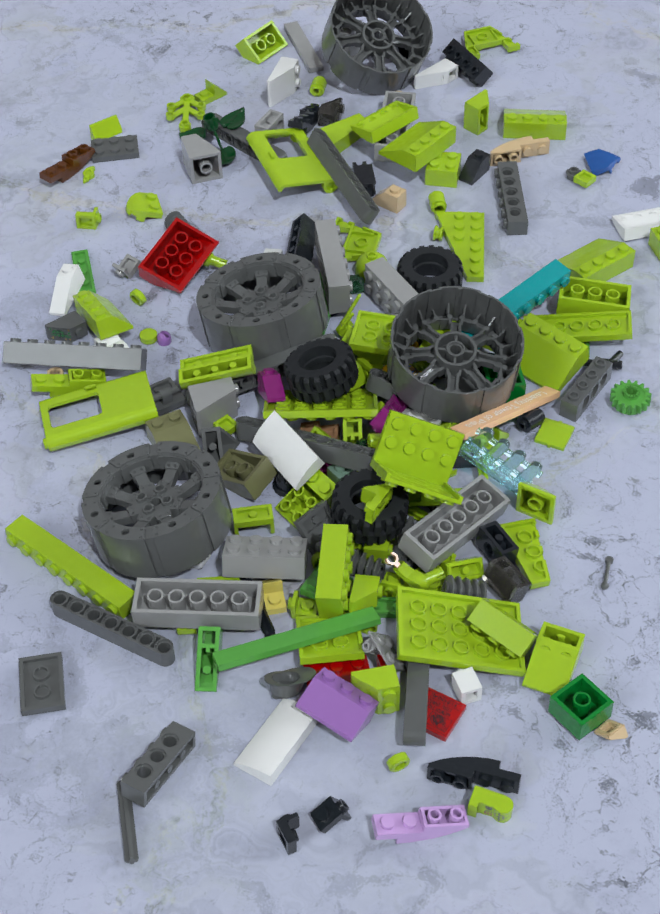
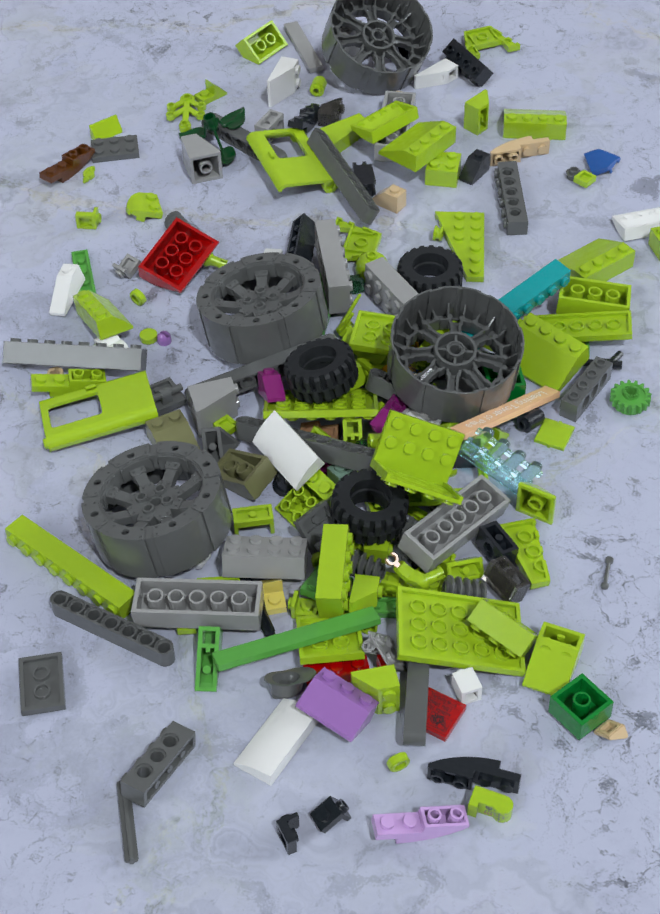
dark grey slope [45,311,88,342] -> none
lime brick [178,344,256,390] -> none
lime slope [361,484,393,524] -> none
lime brick [428,191,447,214] -> none

